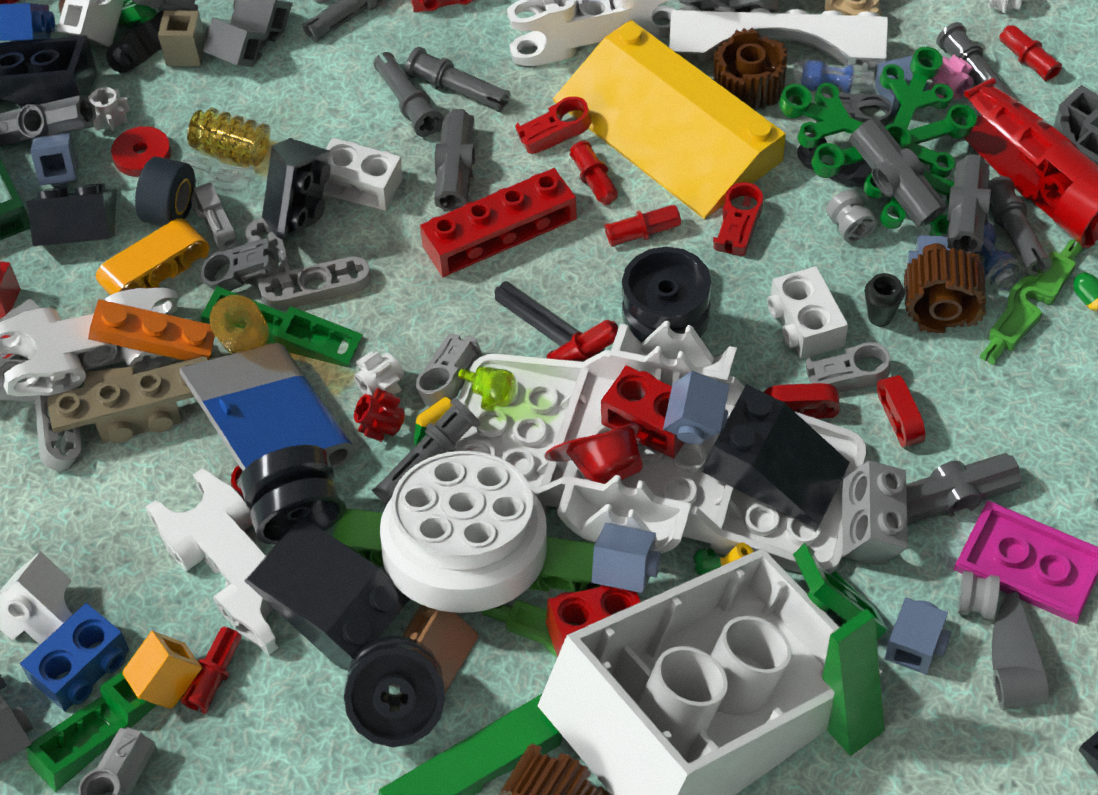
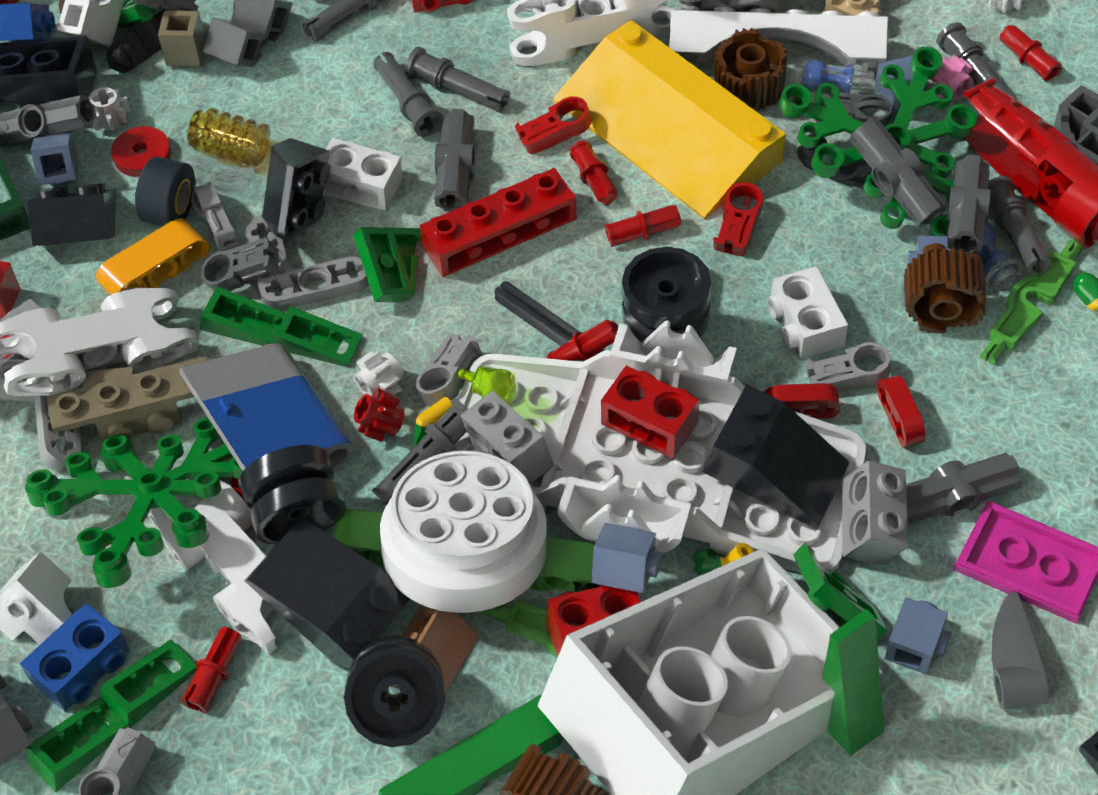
orange plate [88,299,217,361] -> none
light orange panel [123,631,202,709] -> none
clear yellow piece [210,295,269,354] -> none
red piece [544,422,643,484] -> none
sand blue brick [663,371,730,444] -> none
light grey wheel [826,189,878,243] -> none
pearl dark grey cone [864,273,905,327] -> none
light grey wheel [957,571,1000,619] -> none
none -> green plant [25,418,242,588]
none -> green wing [353,227,421,302]
none -> light grey brick [460,391,554,485]

